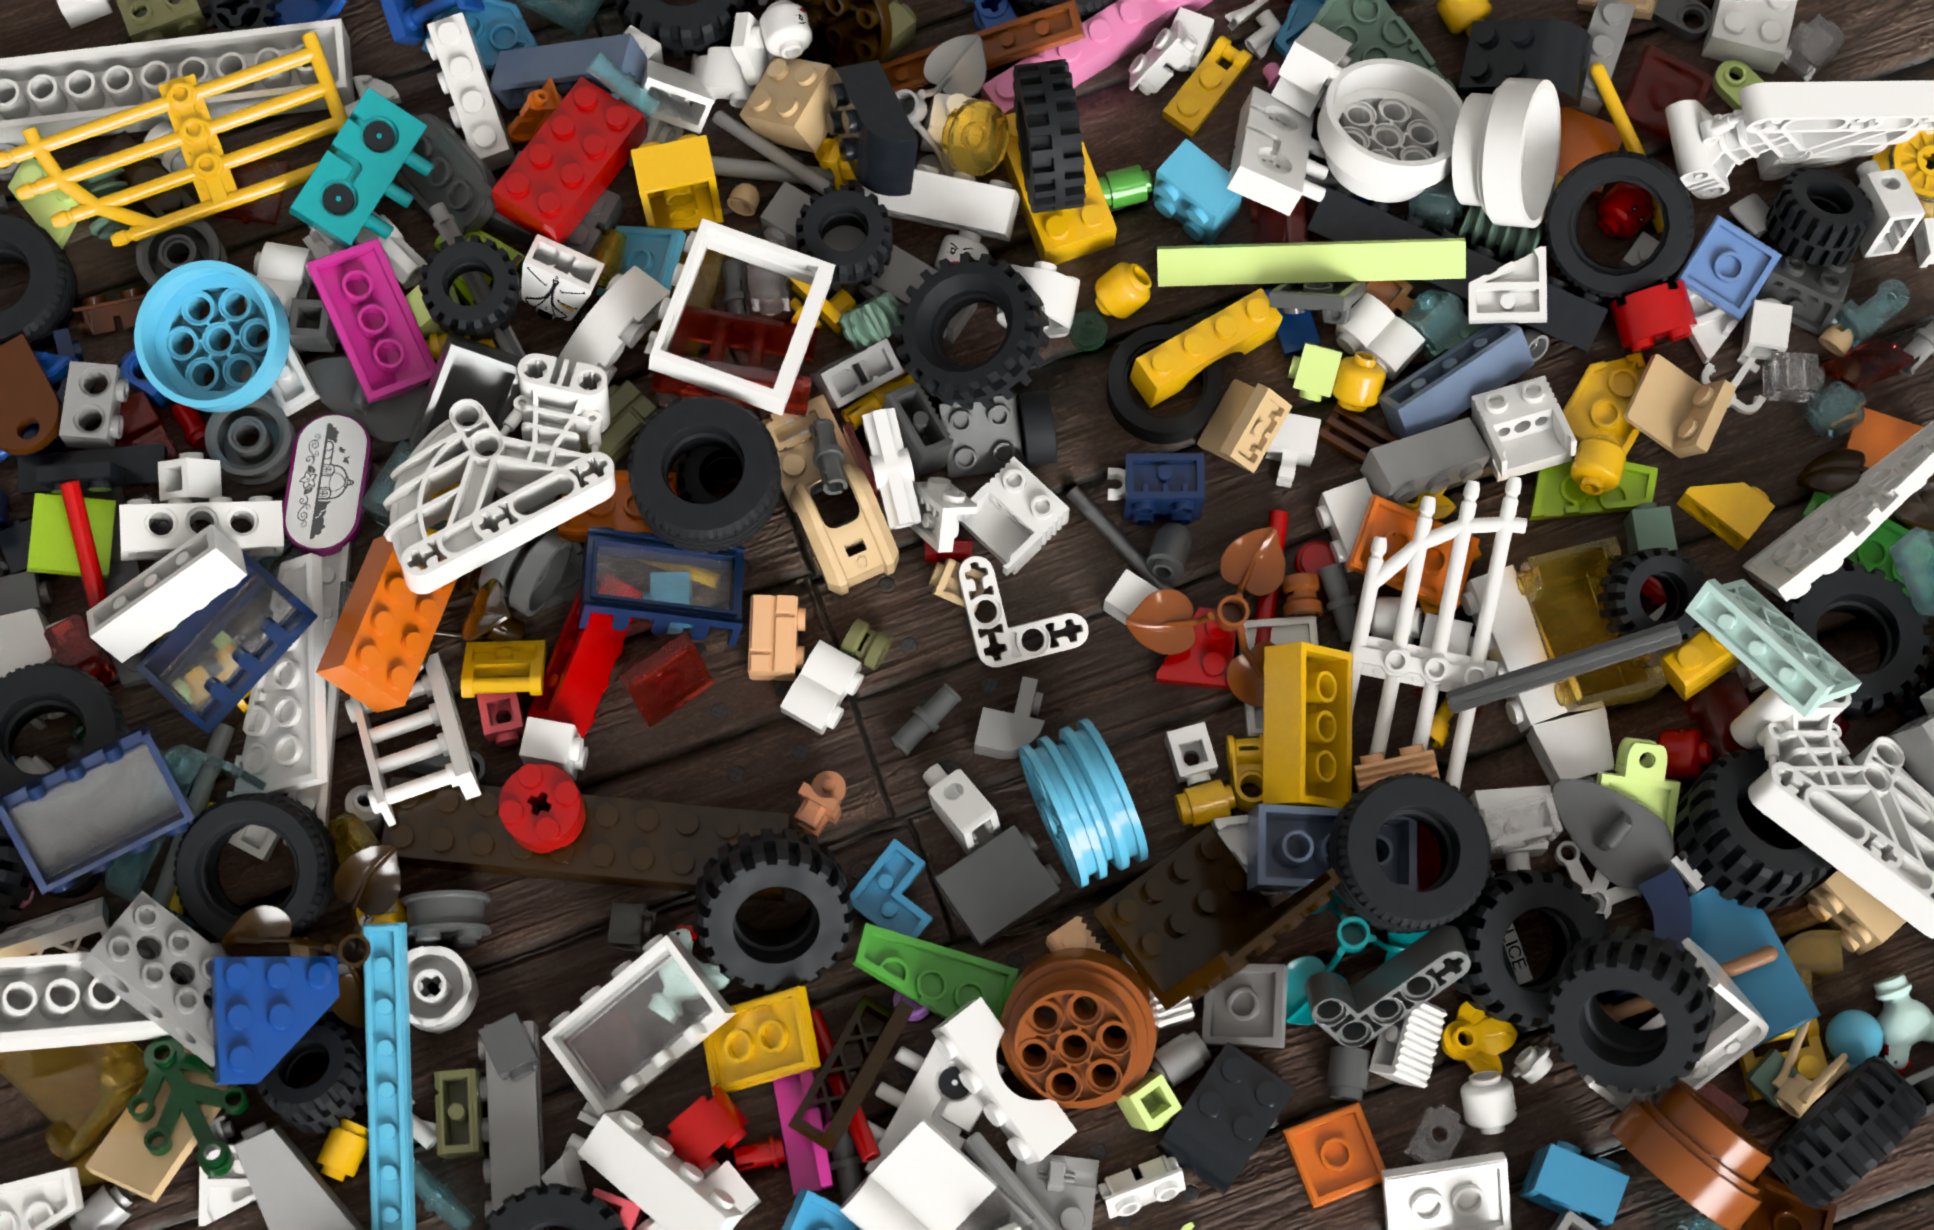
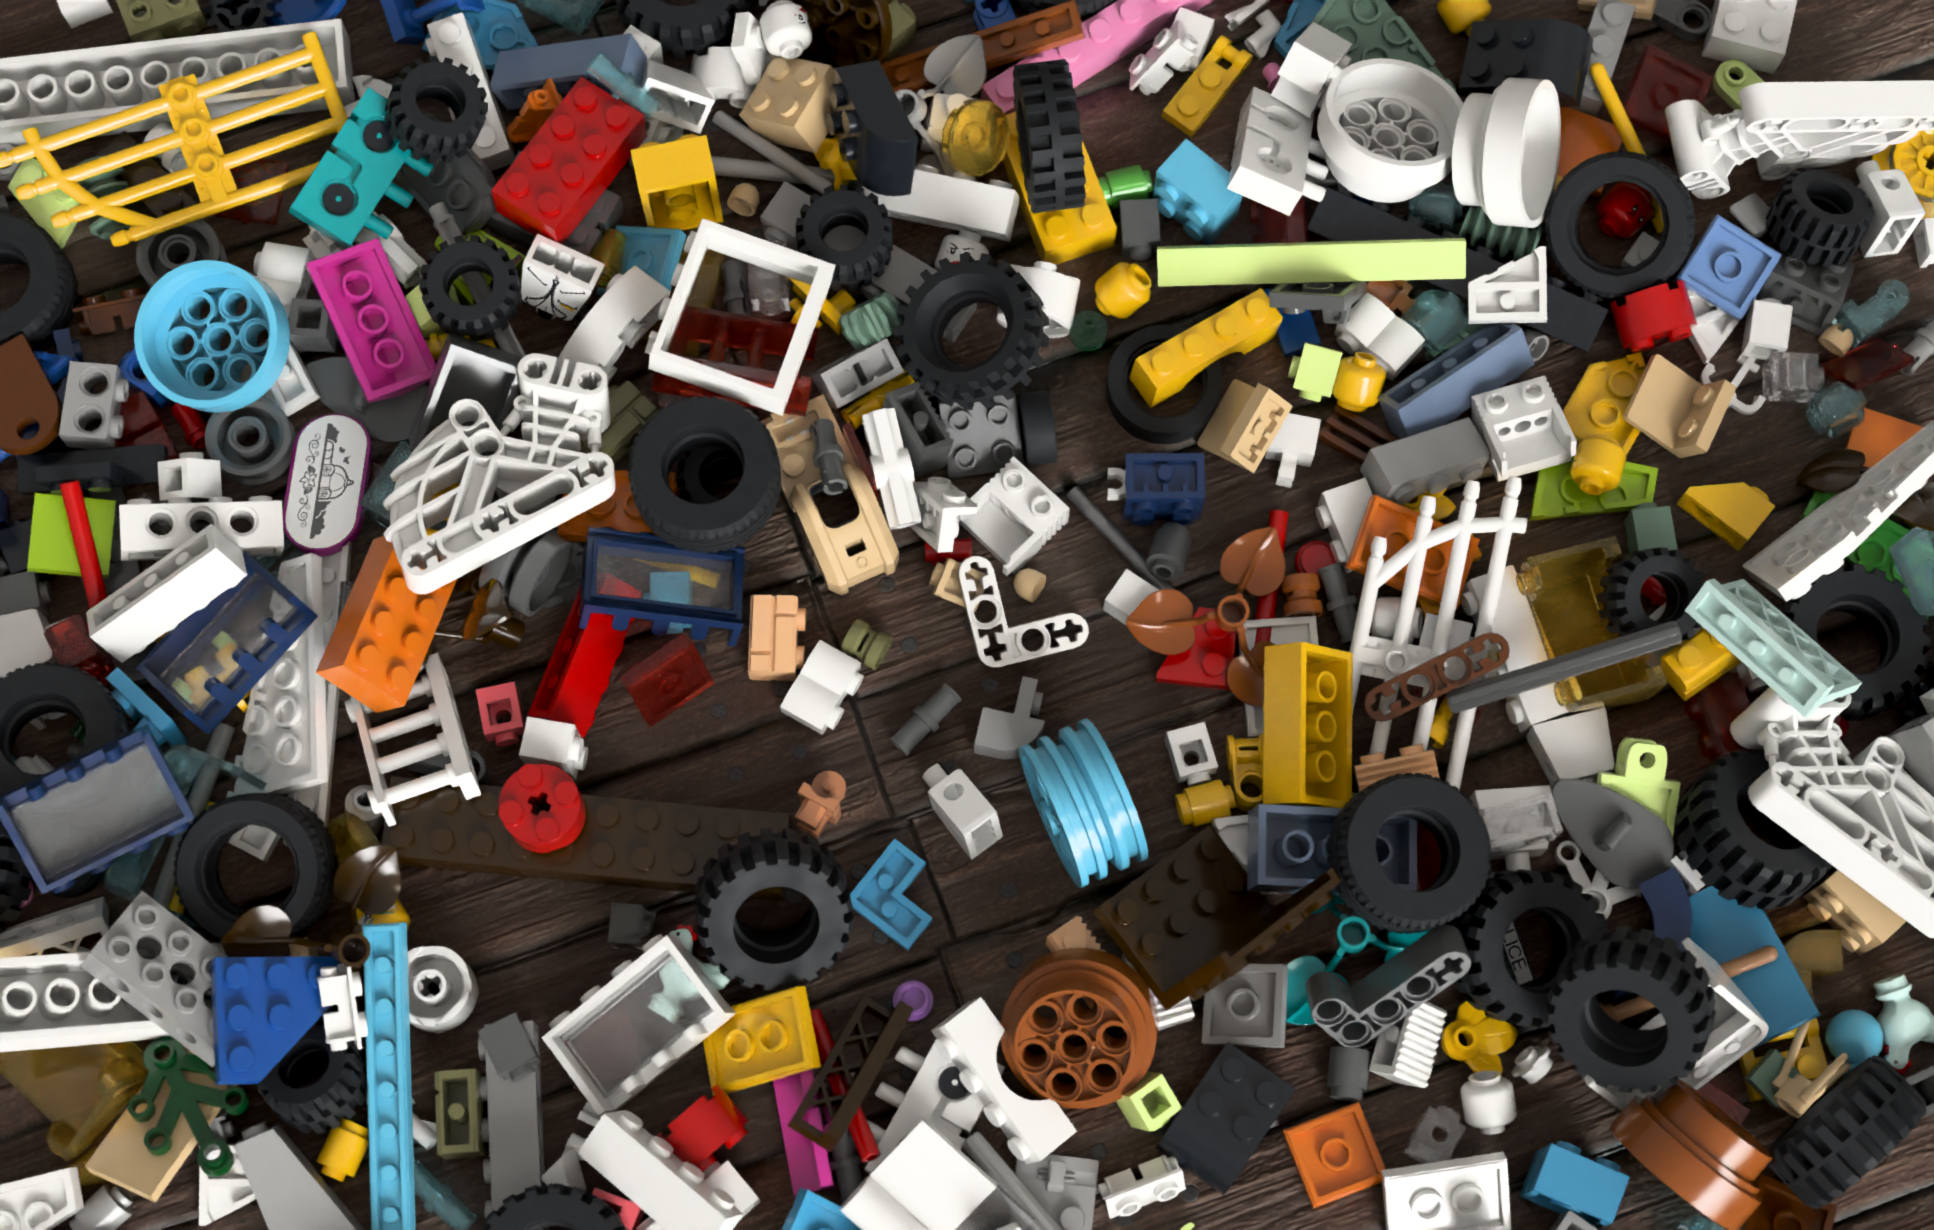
dark grey wheel [400,890,492,948] -> none
yellow plate [461,640,547,698] -> none
red pin [734,1135,787,1173] -> none
bright green wing [852,923,1018,1048] -> none
dark grey brick [935,824,1062,950] -> none
light grey brick [1149,1031,1211,1088] -> none
red head [1653,728,1712,780] -> none
clear brick [1782,14,1847,82] -> none
none -> dark azure hinge [106,667,188,754]
none -> white hinge [317,964,368,1051]
none -> black tyre [384,56,488,164]
none -> tan hinge [1013,568,1046,603]
none -> dark grey brick [1118,199,1161,260]
none -> reddish brown beam [1364,632,1510,722]

